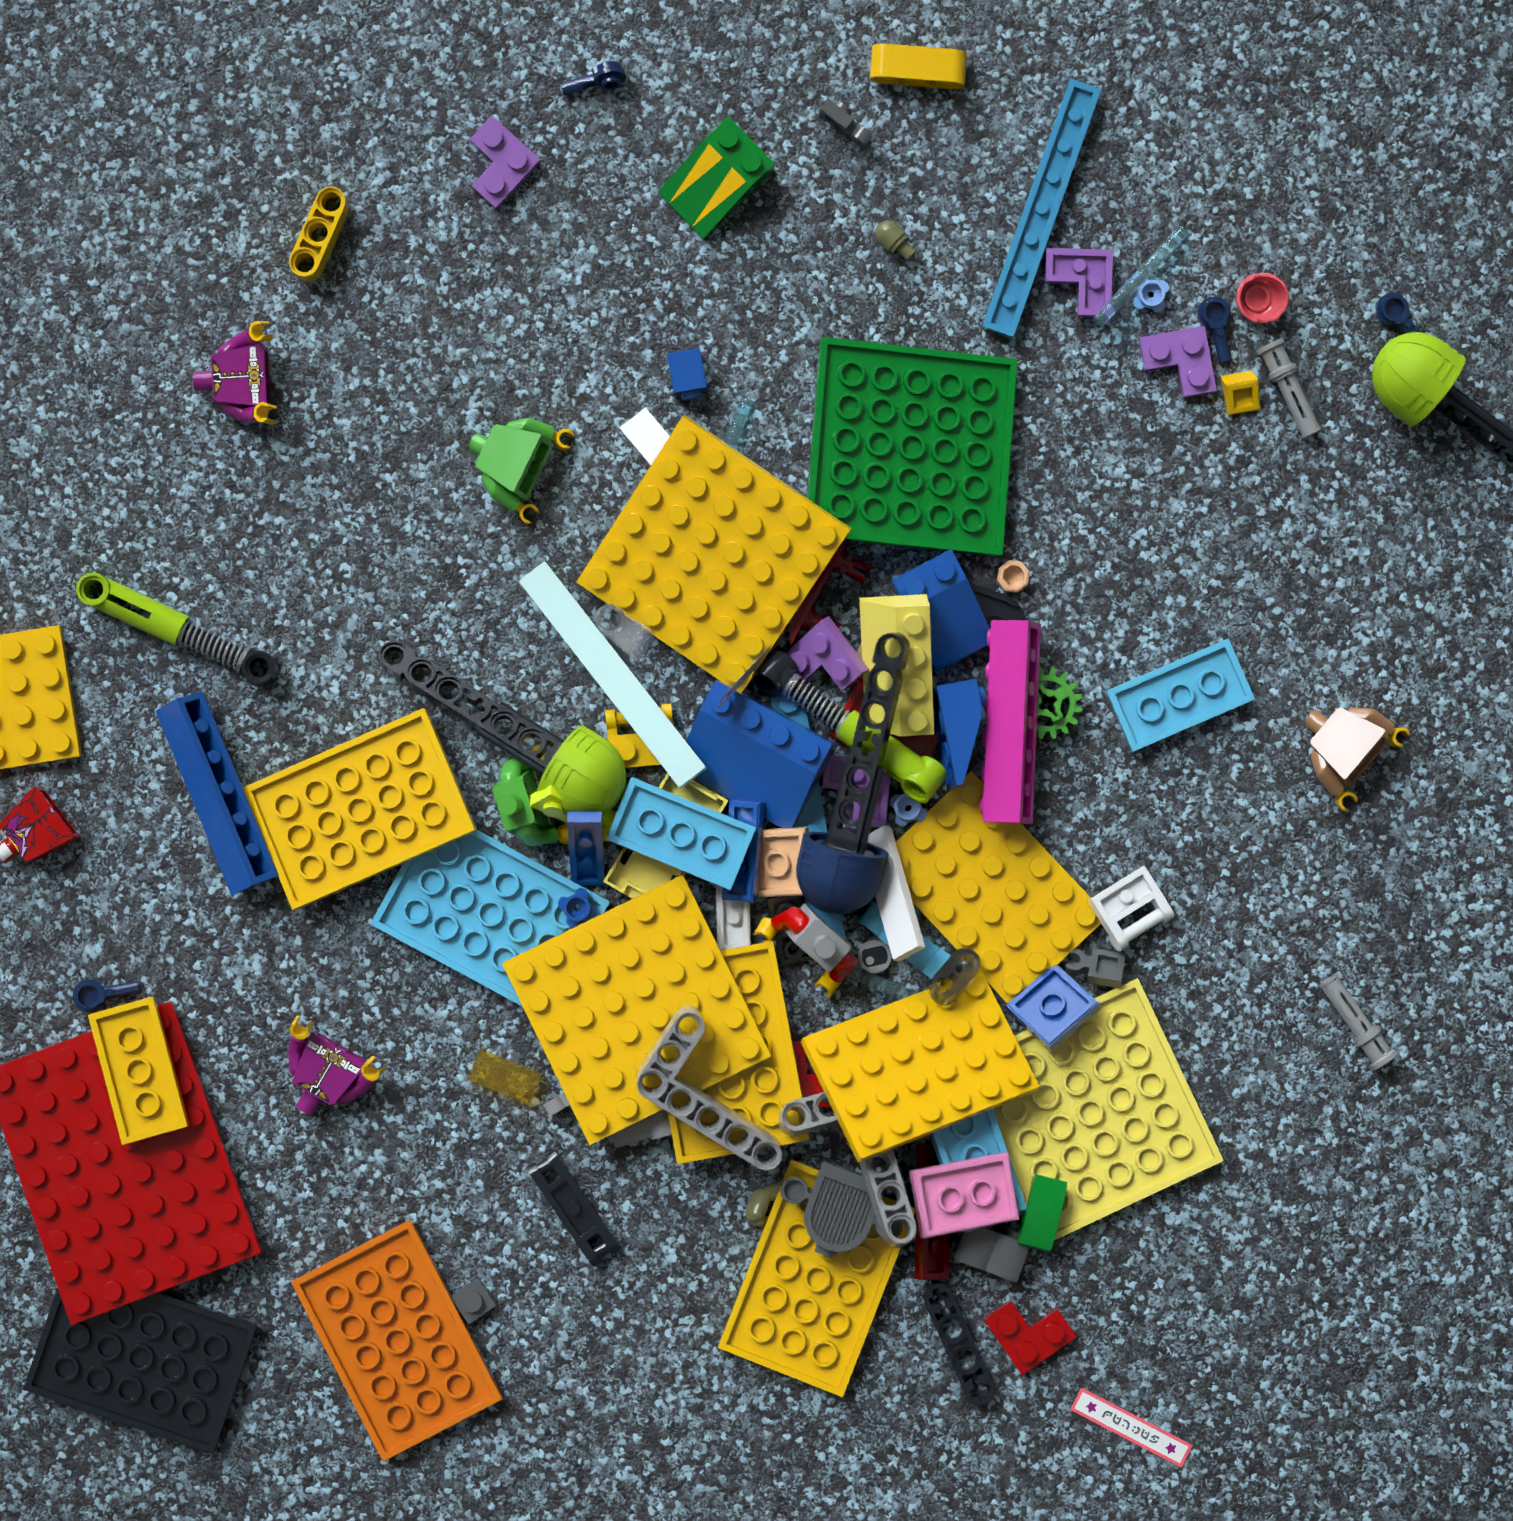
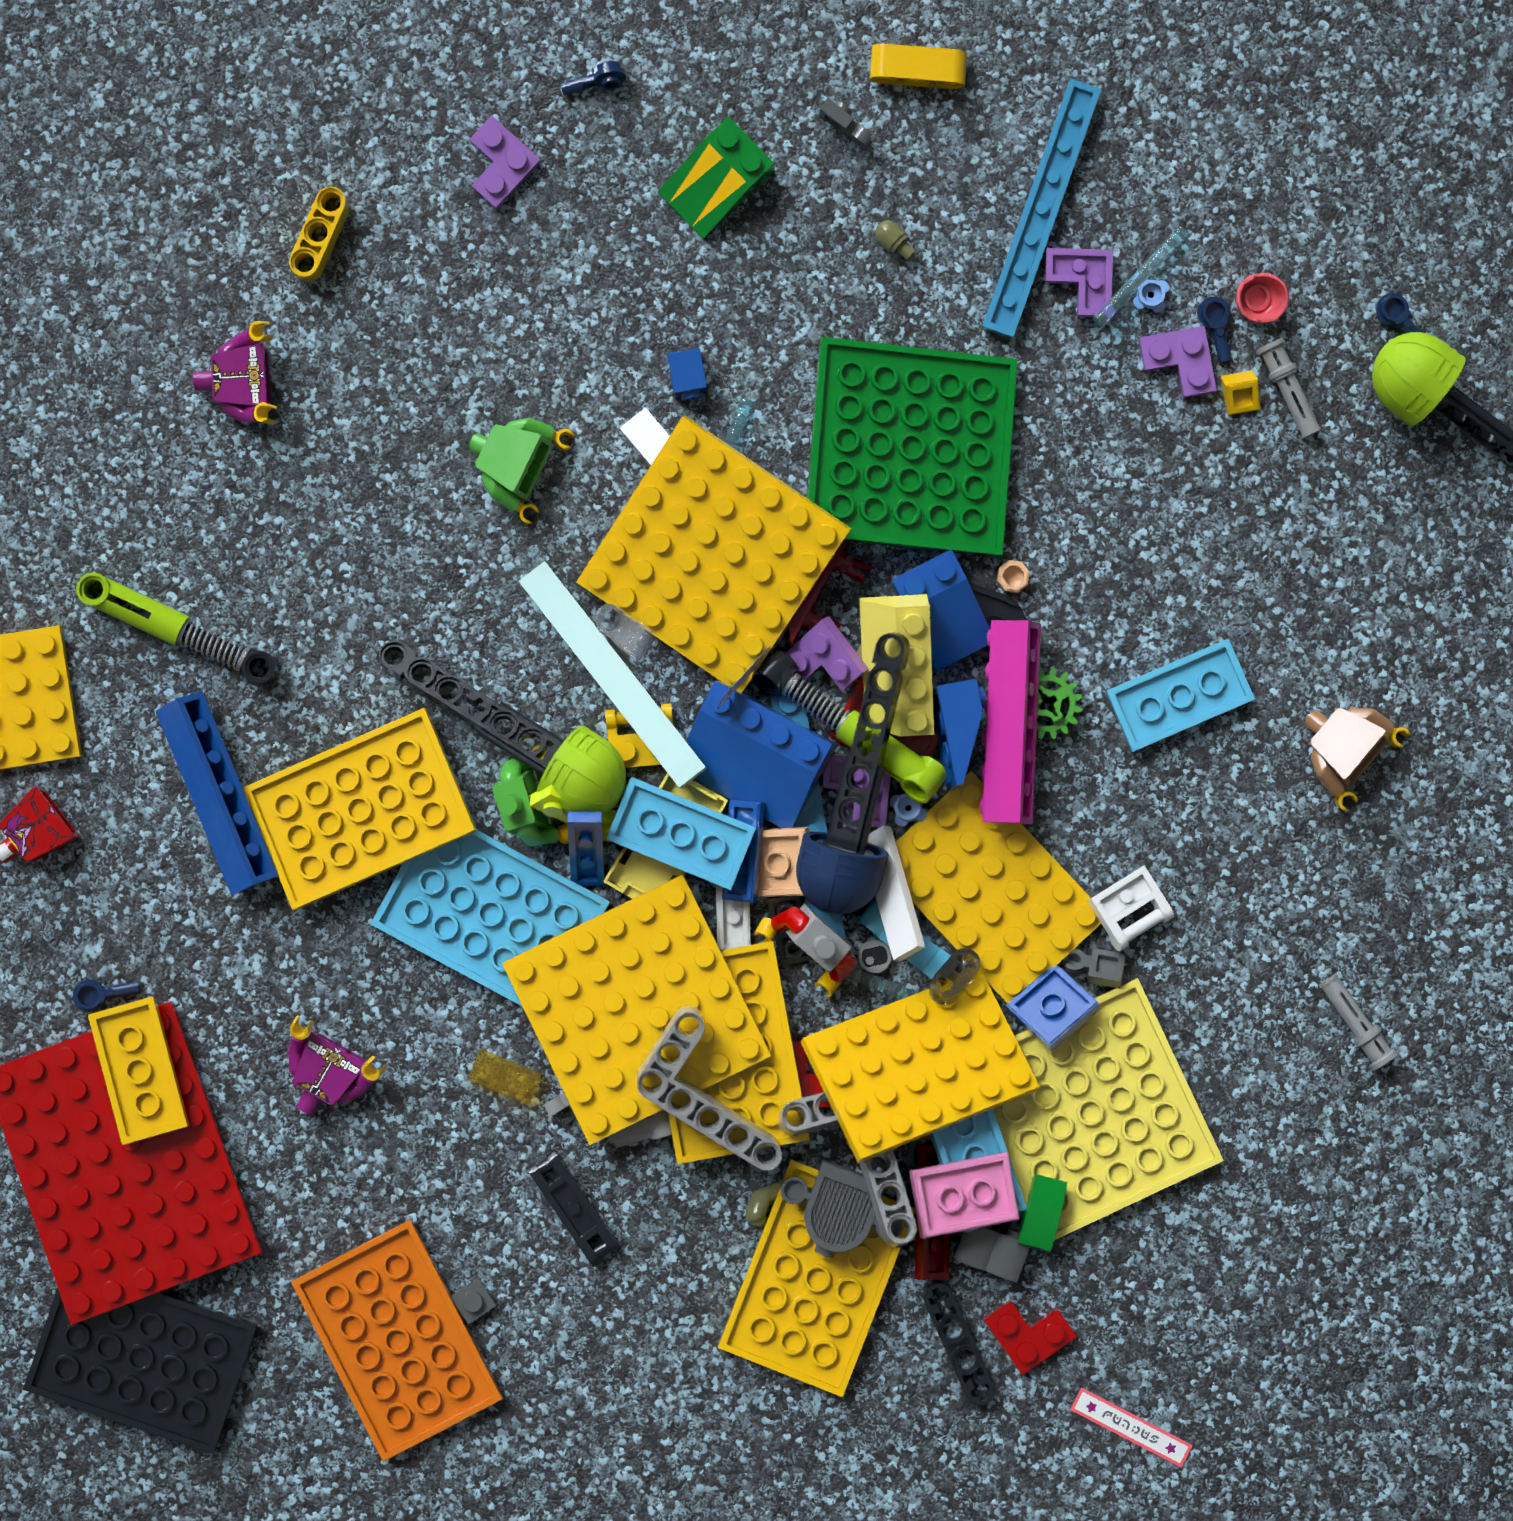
blue plate [558,888,597,927] -> none

